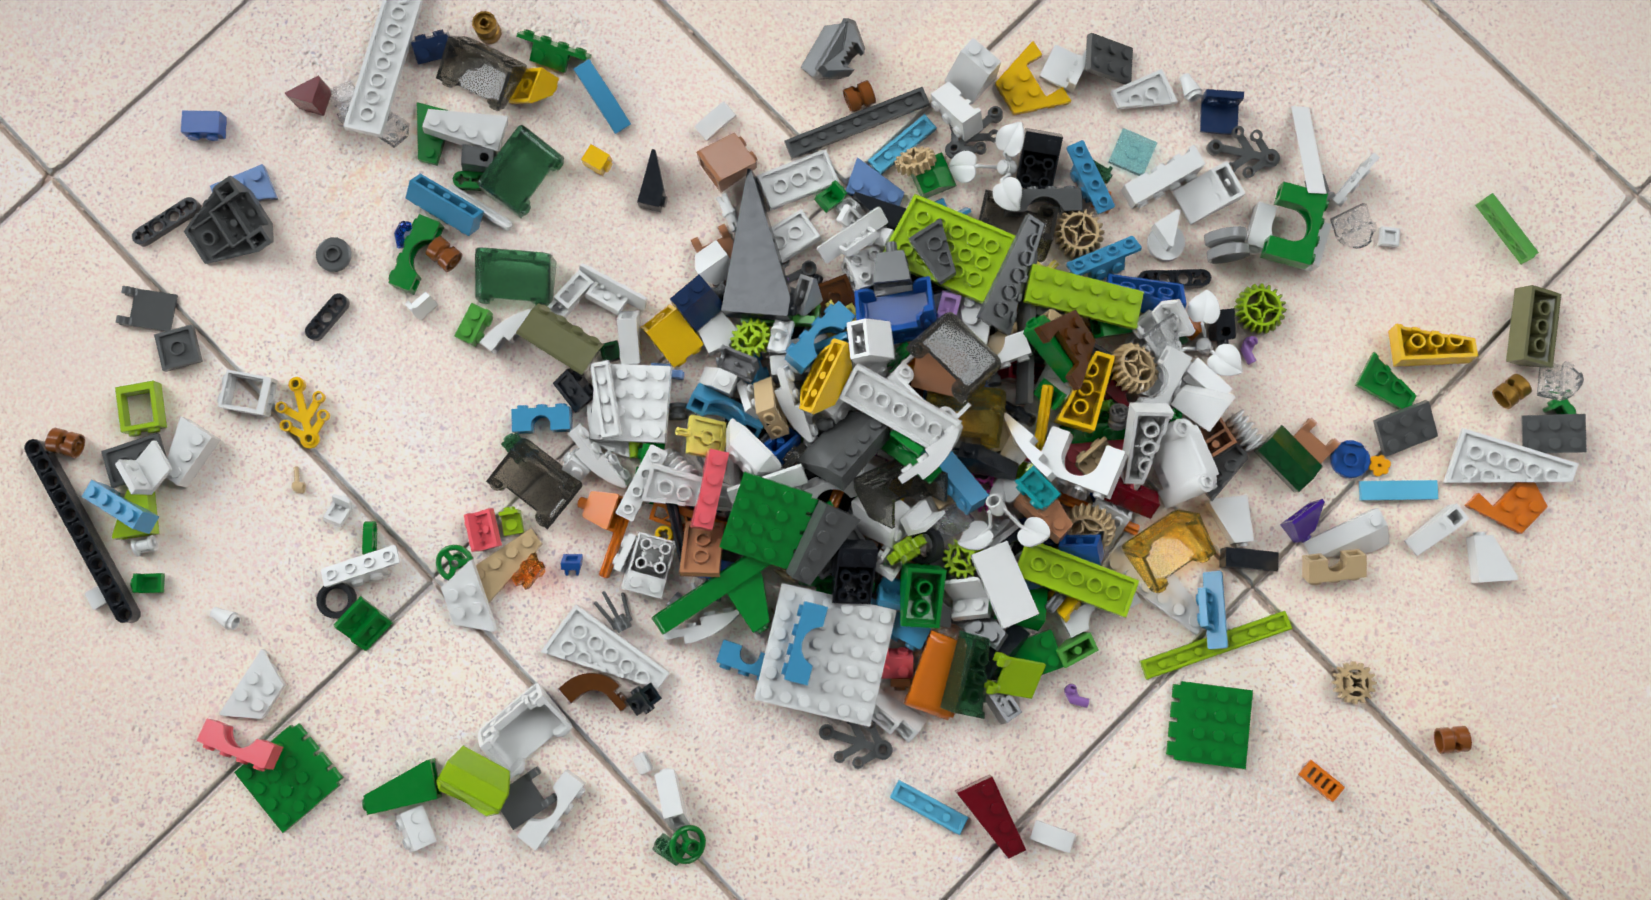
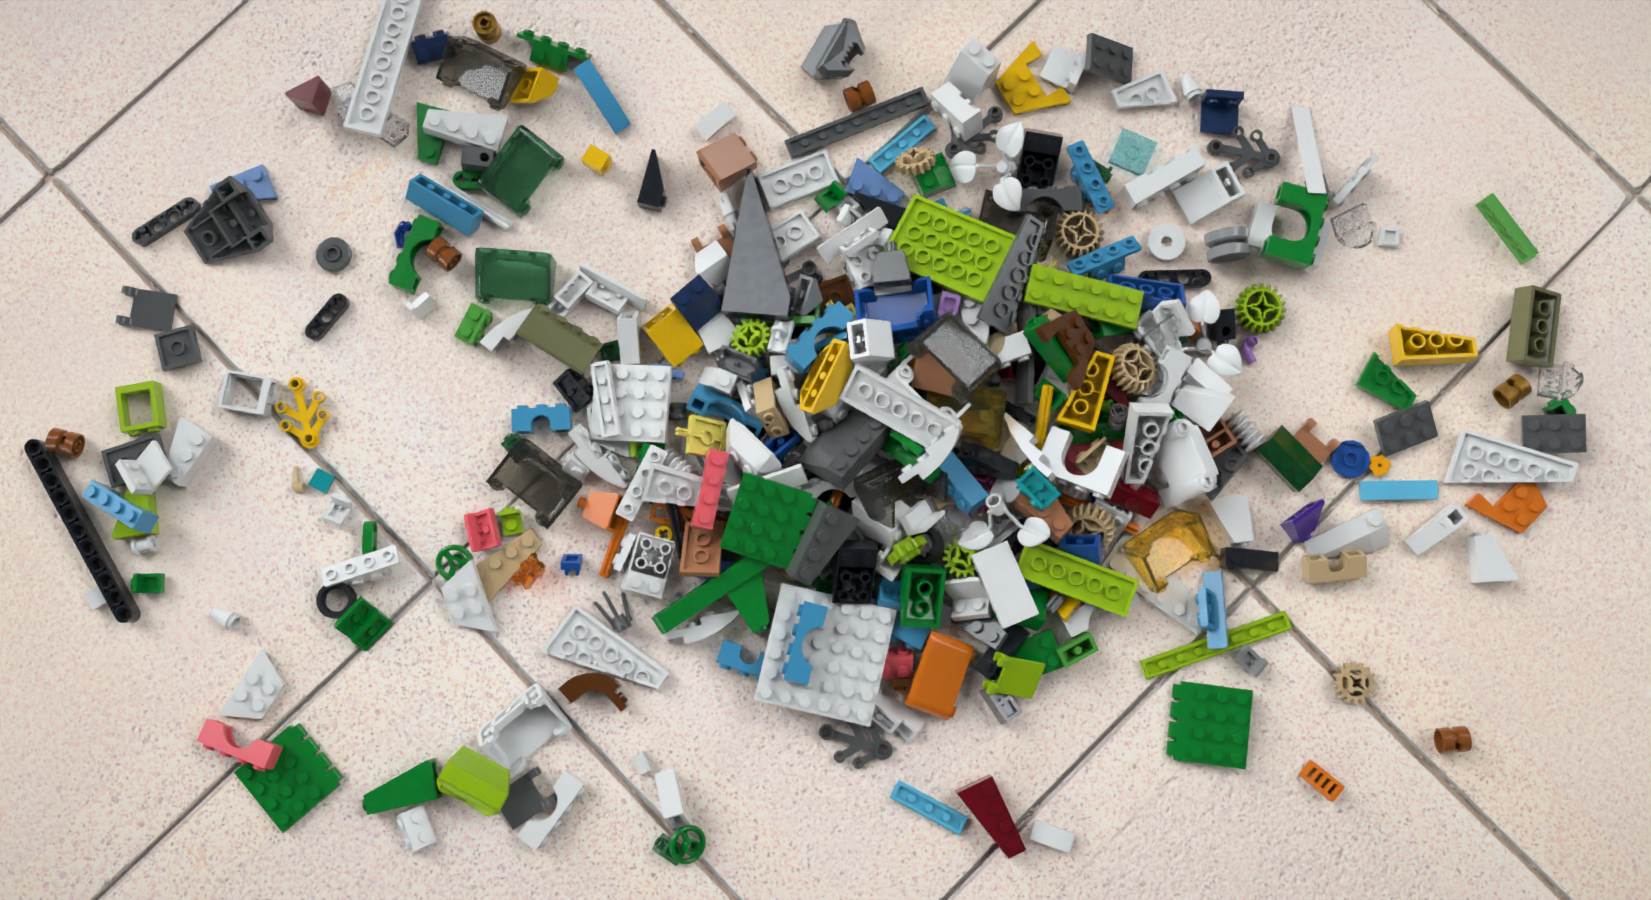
brick [181,110,227,141] -> none
black brick [626,682,662,716] -> none
dark grey wing [908,218,956,285] -> none
clear green wedge [940,630,990,719] -> none
medium lavender arm [1064,684,1089,708] -> none
white slope [1150,210,1180,251] -> none
none -> teal tile [308,468,336,494]
none -> light grey bracket [1232,643,1268,677]

